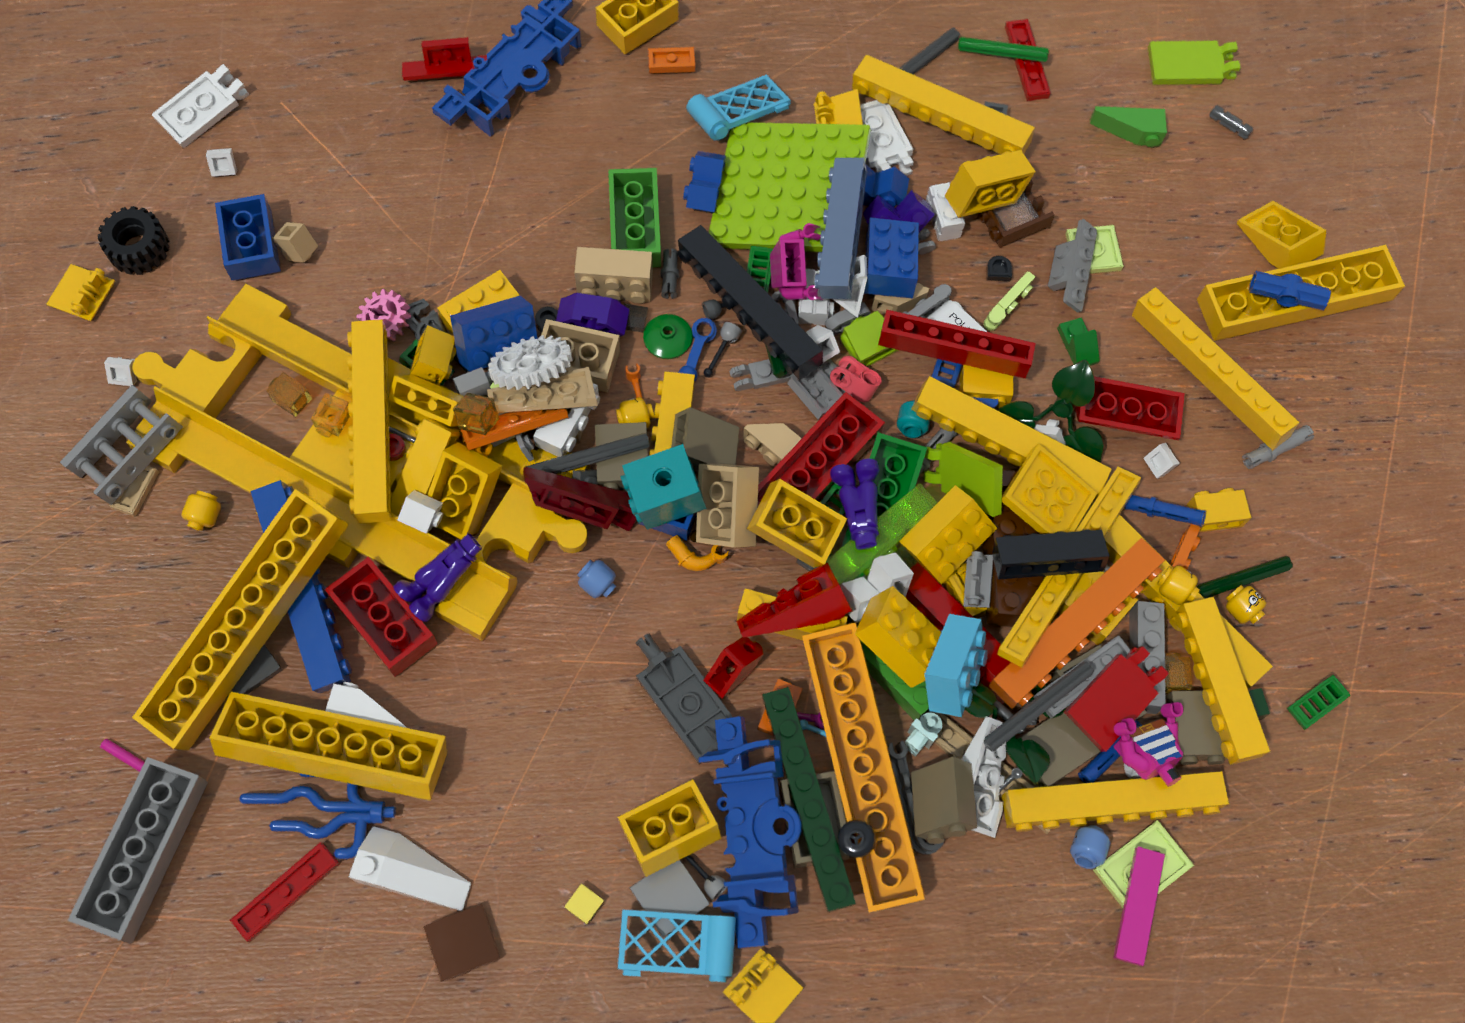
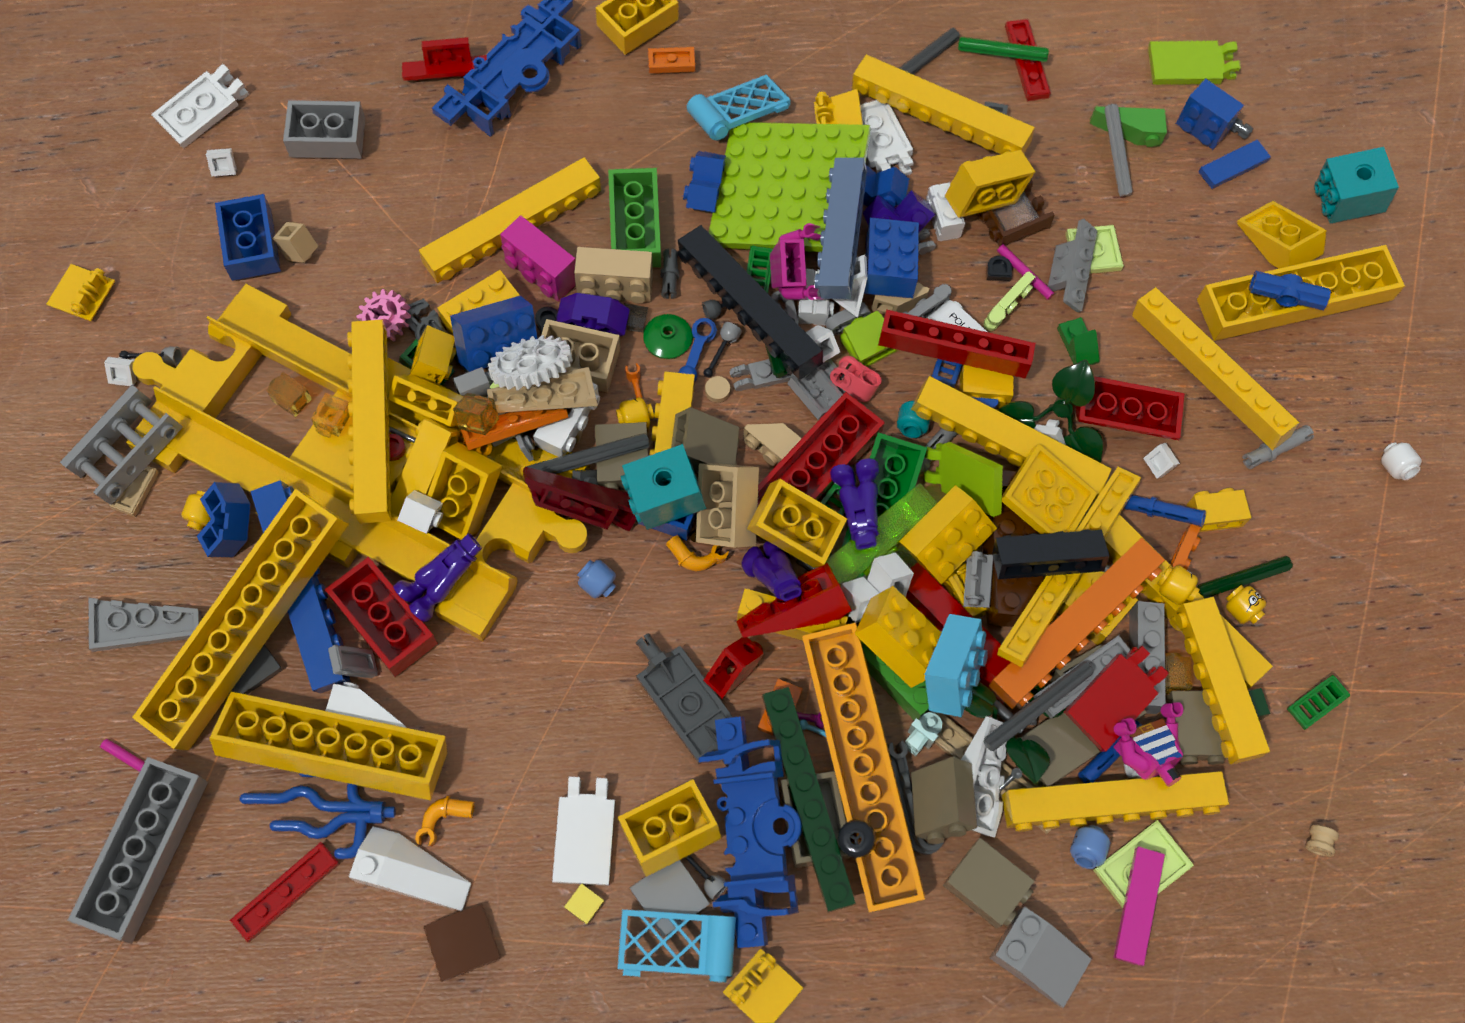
black tyre [98,206,170,275] -> none
none -> light grey wing [88,598,201,652]
none -> light grey hinge [119,346,182,367]
none -> blue brick [197,482,251,557]
none -> light grey brick [283,100,365,159]
none -> light grey tile [328,645,378,678]
none -> light orange piece [415,795,475,847]
none -> yellow brick [419,157,601,283]
none -> dark pink brick [500,215,576,302]
none -> white tile [552,777,615,886]
none -> tan tile [705,376,730,403]
none -> dark purple piece [742,541,802,601]
none -> dark tan brick [943,838,1034,929]
none -> light grey slope [989,906,1092,1008]
none -> dark pink bar [997,244,1055,300]
none -> light grey axle [1105,104,1132,197]
none -> blue brick [1176,78,1244,150]
none -> blue tile [1199,139,1271,189]
none -> tan wheel [1306,825,1339,857]
none -> teal brick [1314,147,1399,224]
none -> white head [1381,443,1422,480]

